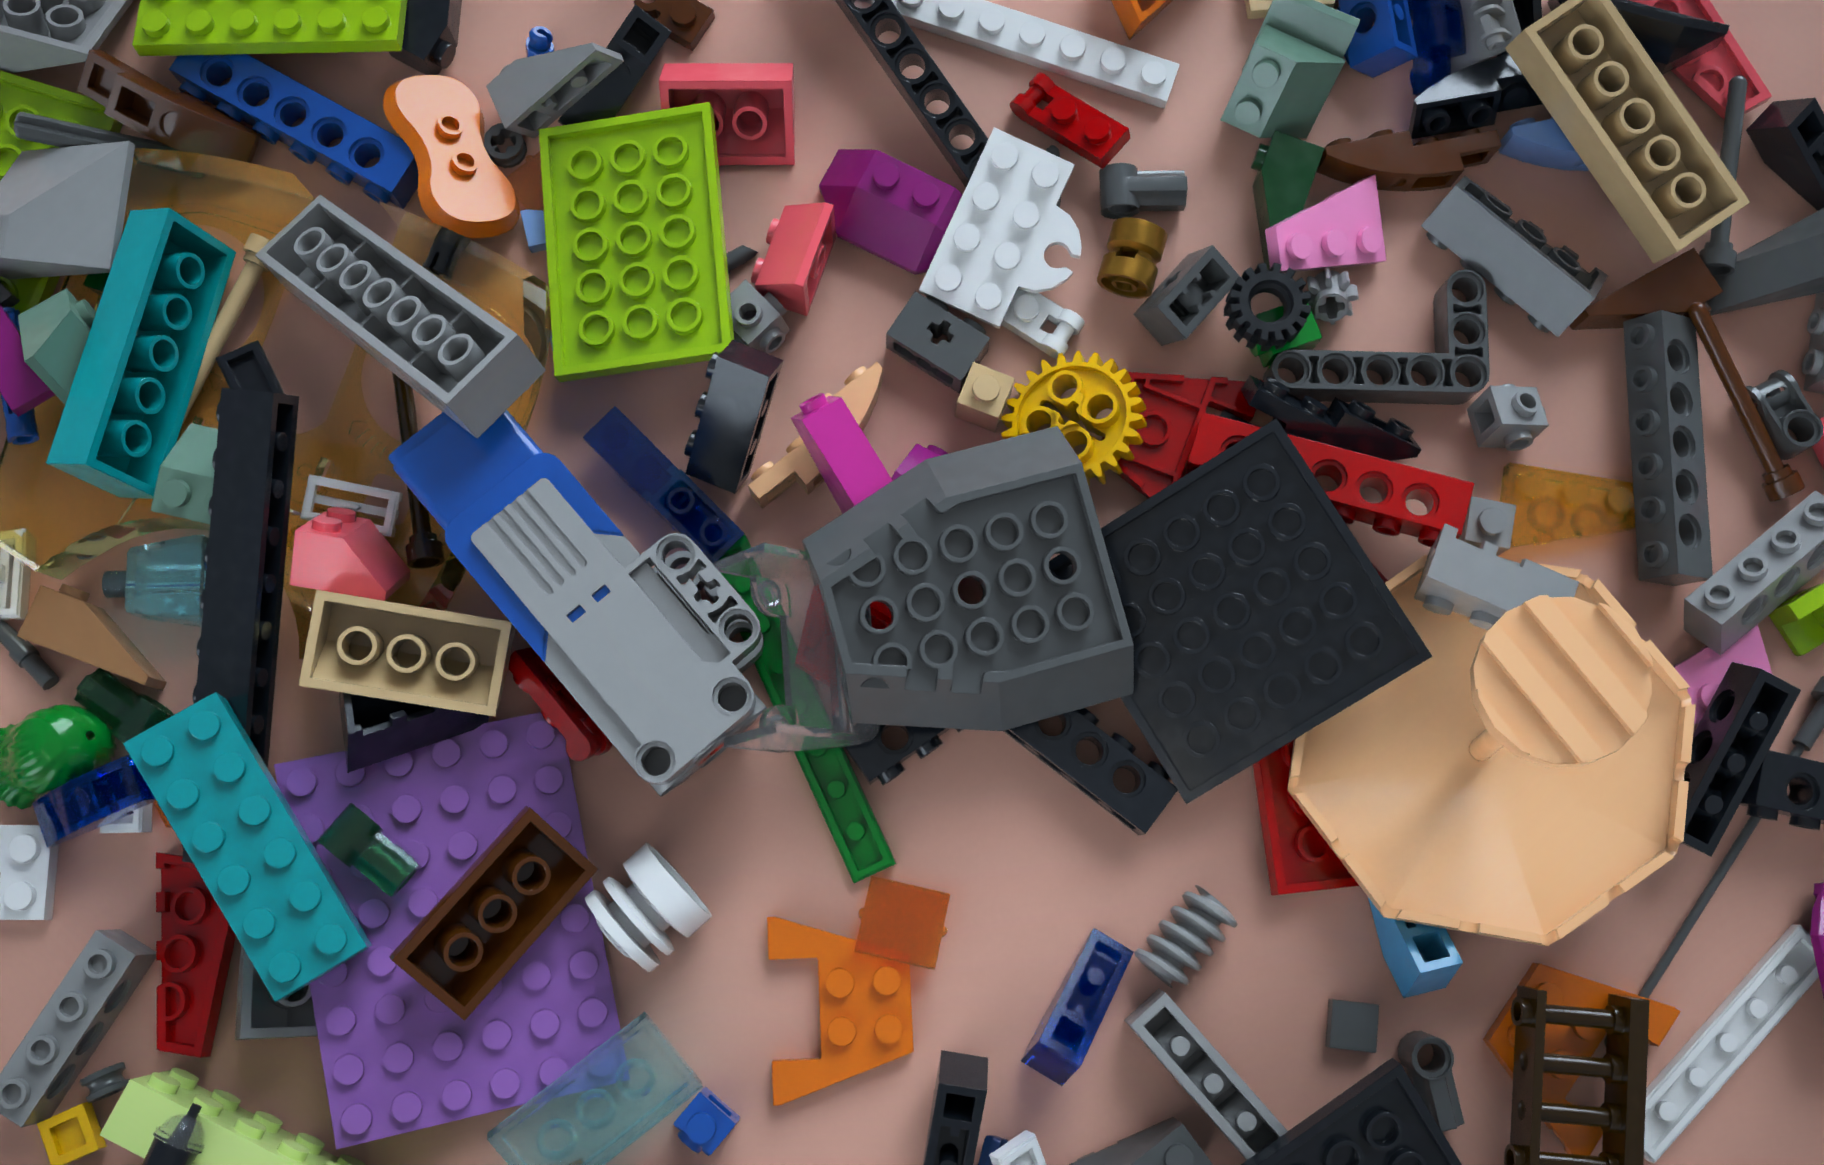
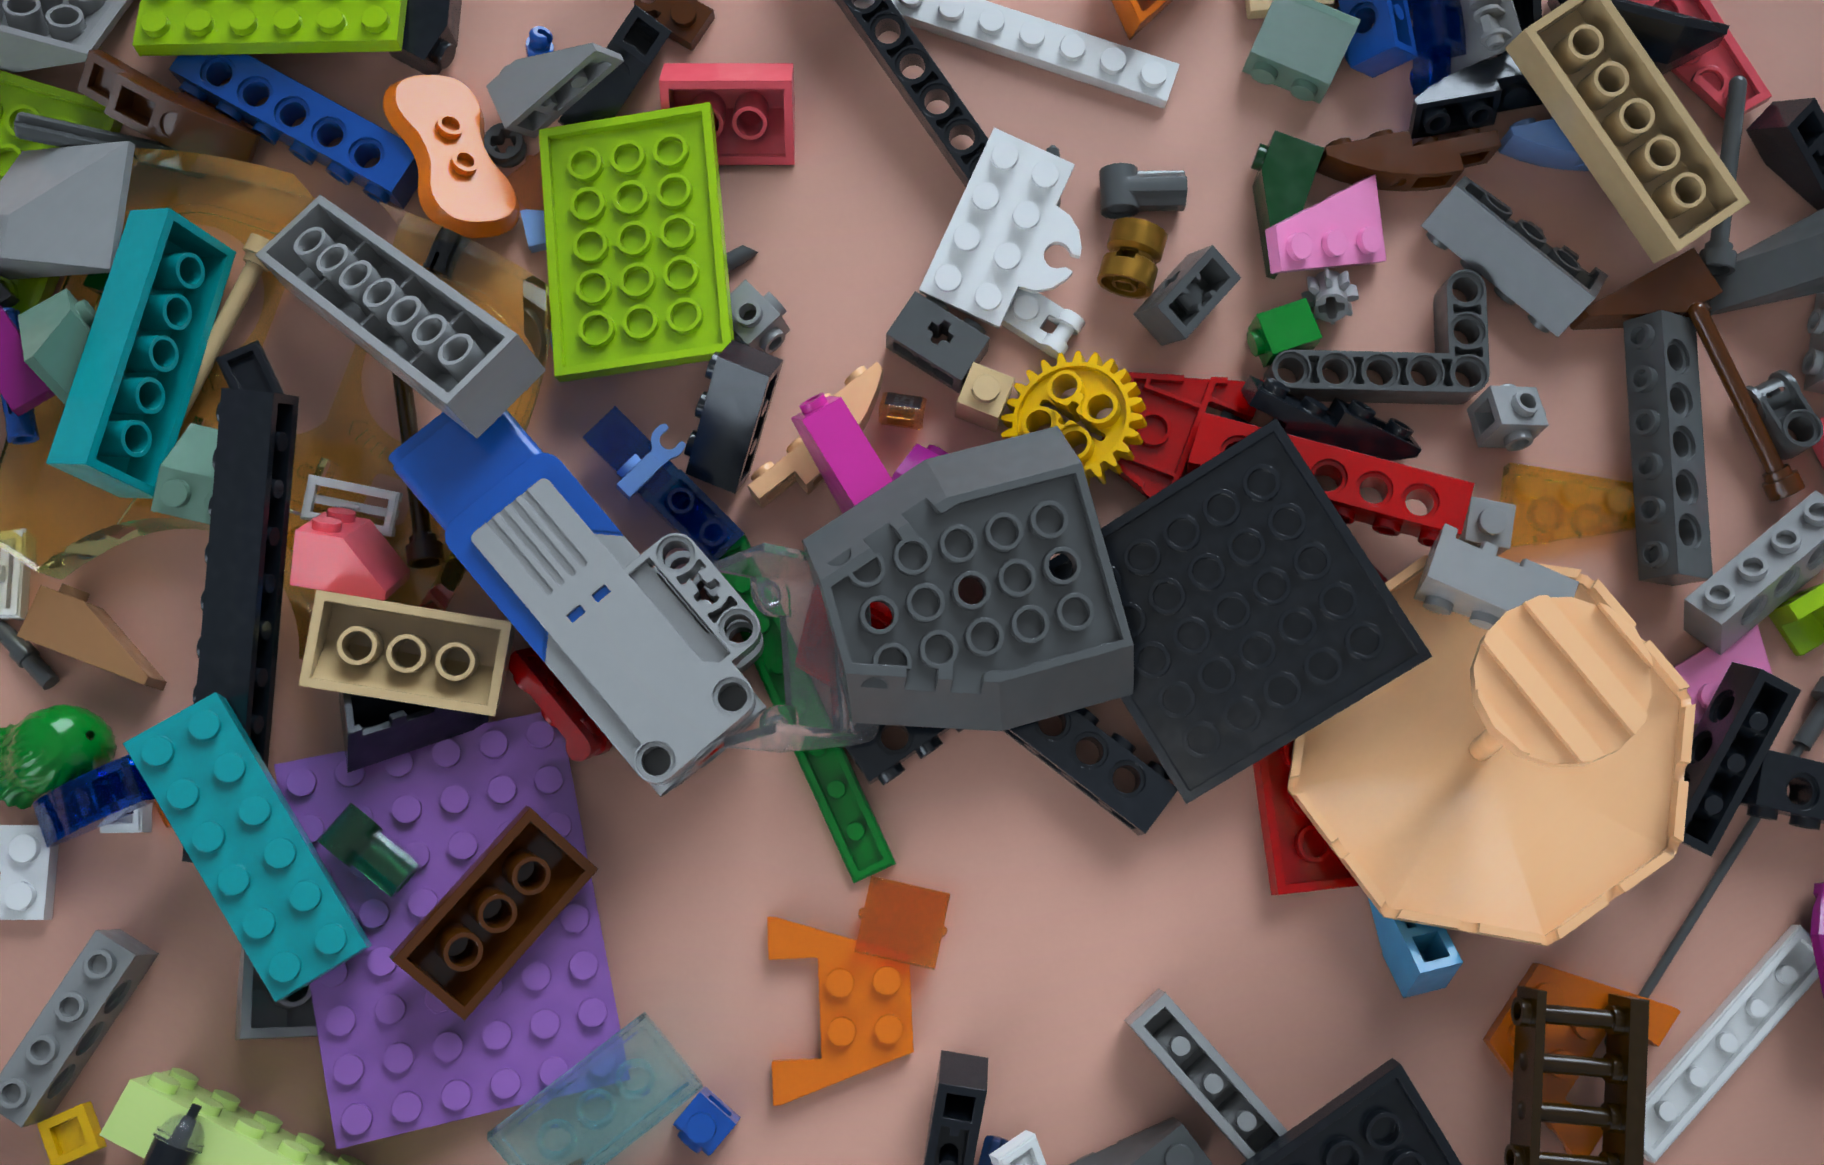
clear green piece [74,668,175,743] -> none
dark grey bush [80,1062,130,1104] -> none
clear light blue torso [102,535,209,627] -> none
red wing [156,852,236,1058] -> none
white wheel [585,843,712,972] -> none
coral slope [751,202,836,316] -> none
magenta wedge [819,149,963,275] -> none
red plate [1010,72,1131,169] -> none
clear blue slope [1021,928,1134,1086] -> none
light grey piece [1134,885,1238,988] -> none
sand green slope [1220,24,1346,138] -> none
black tyre [1224,263,1311,351] -> none
dark grey tile [1325,999,1379,1053] -> none
dark grey piece [1398,1031,1465,1132] -> none
none -> medium blue plate [616,423,686,500]
none -> clear orange slope [879,392,927,430]

